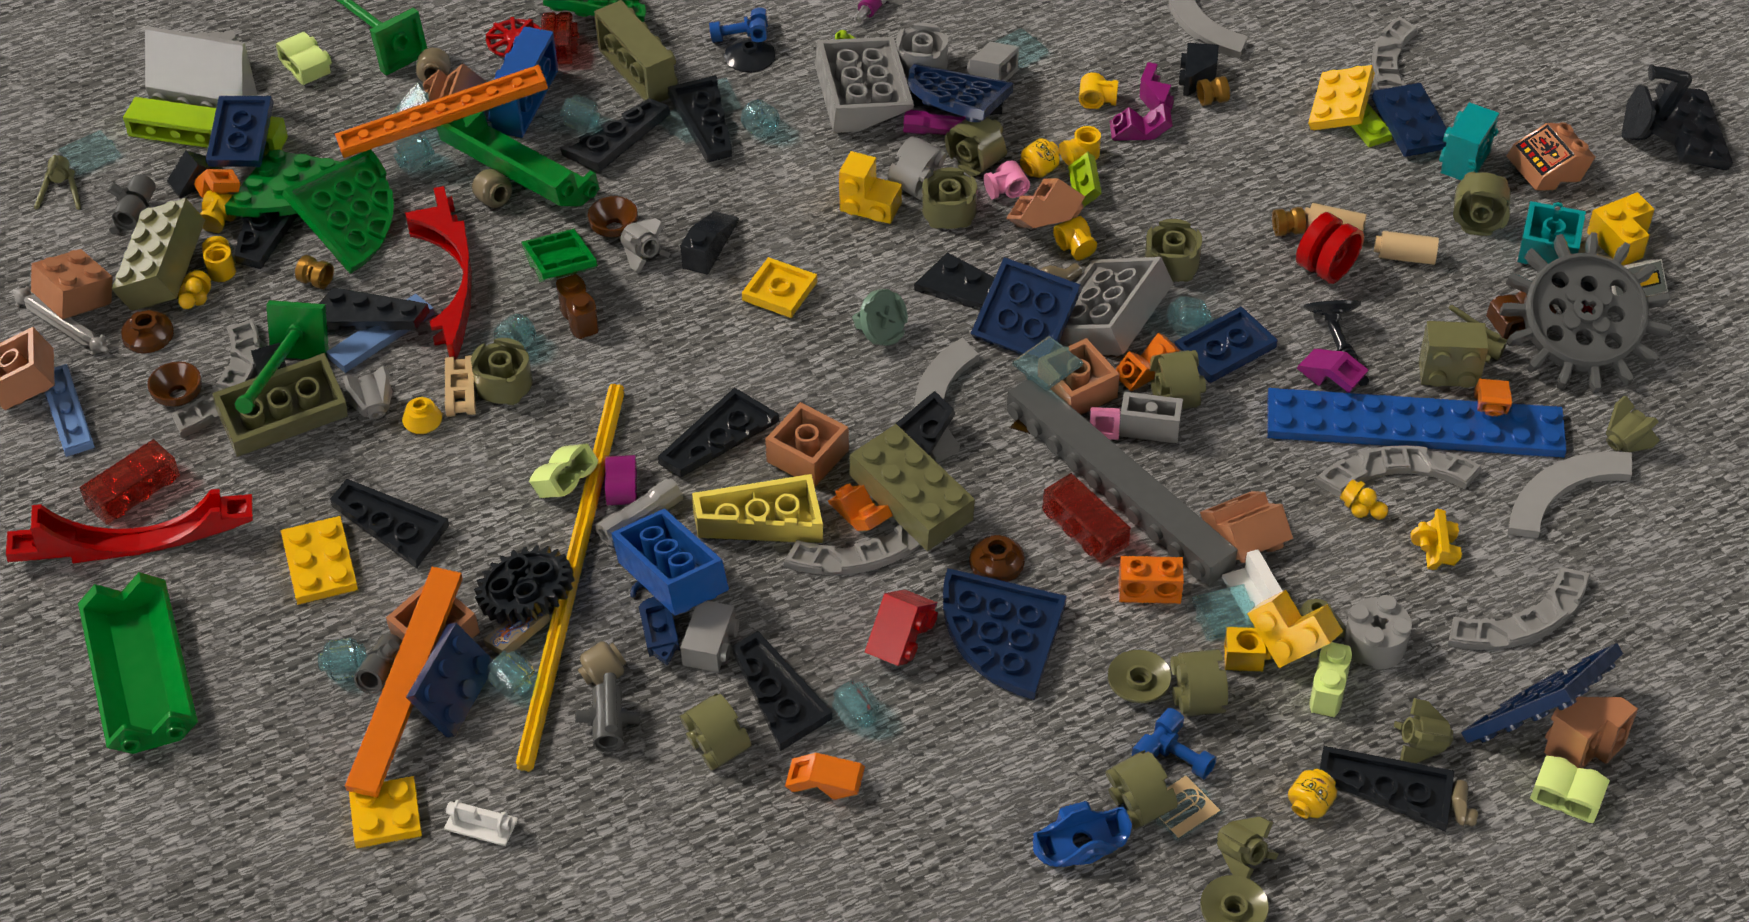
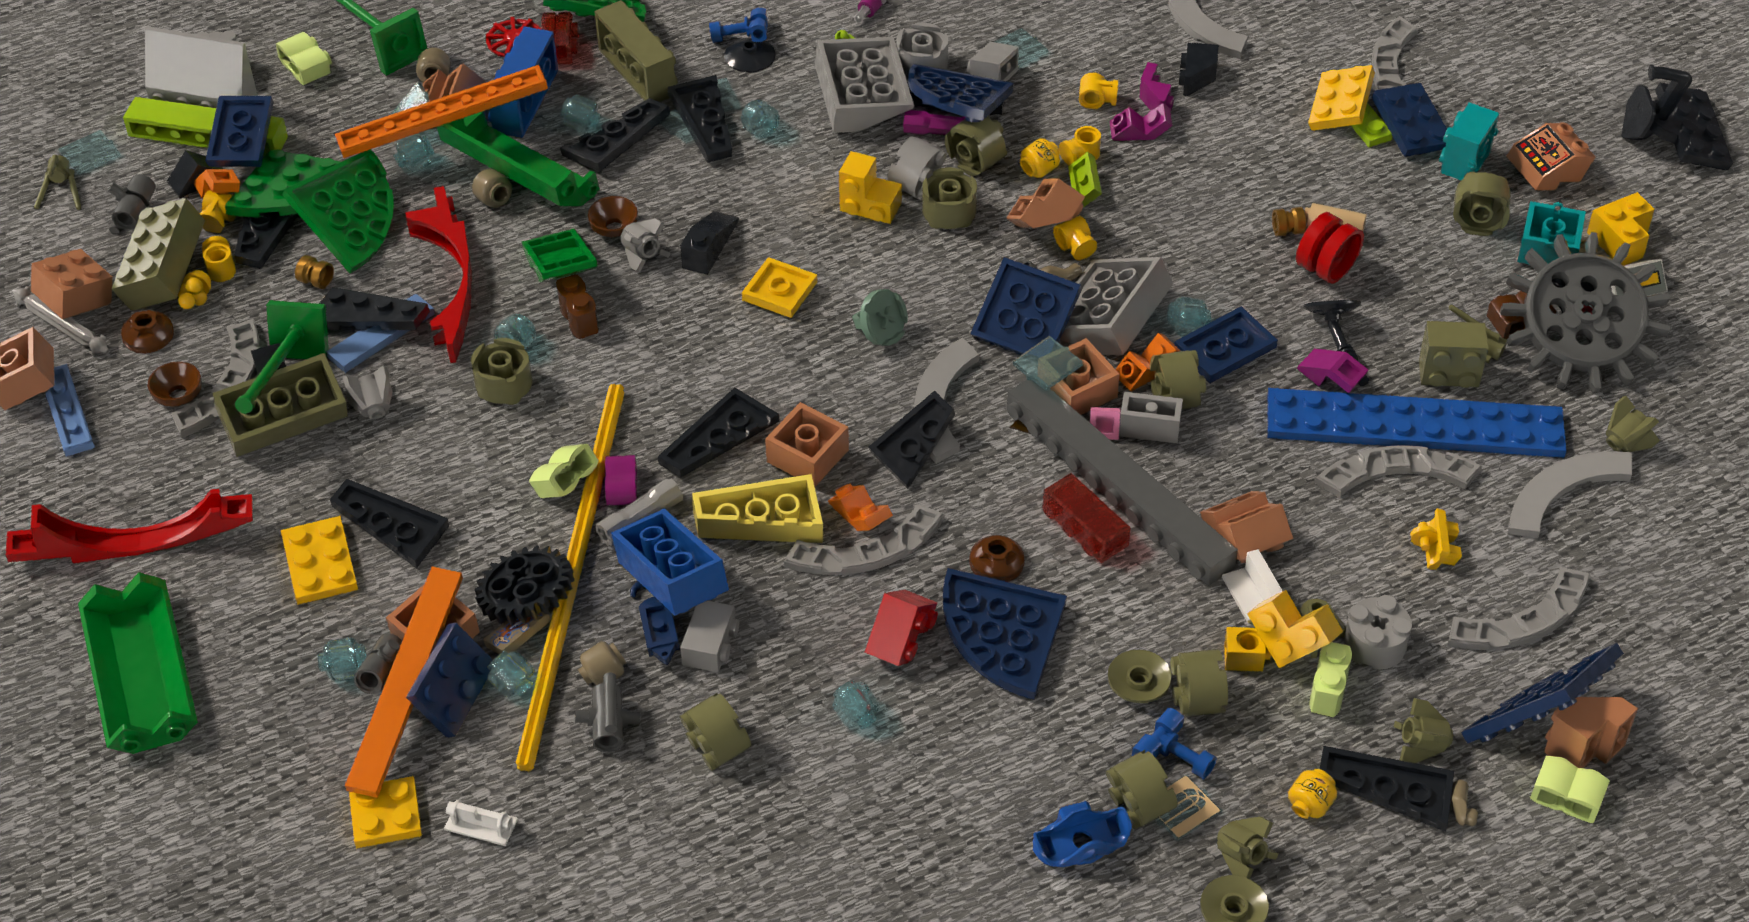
clear red brick [79,439,180,525] -> none
yellow cone [402,397,442,434] -> none
tan plate [445,355,476,417] -> none
black wing [732,631,833,751] -> none
orange slope [785,753,865,800] -> none
olive brick [850,424,975,552] -> none
black wing [914,252,995,308] -> none
bright pink piece [984,161,1030,199] -> none
orange brick [1119,556,1184,604] -> none
olive brick [1145,219,1202,282] -> none
clear light blue piece [1192,584,1255,640] -> none
pearl gold wheel [1196,76,1230,106] -> none
yellow piece [1339,479,1388,520] -> none
tan brick [1374,231,1439,265] -> none
orange slope [1474,378,1512,416] -> none

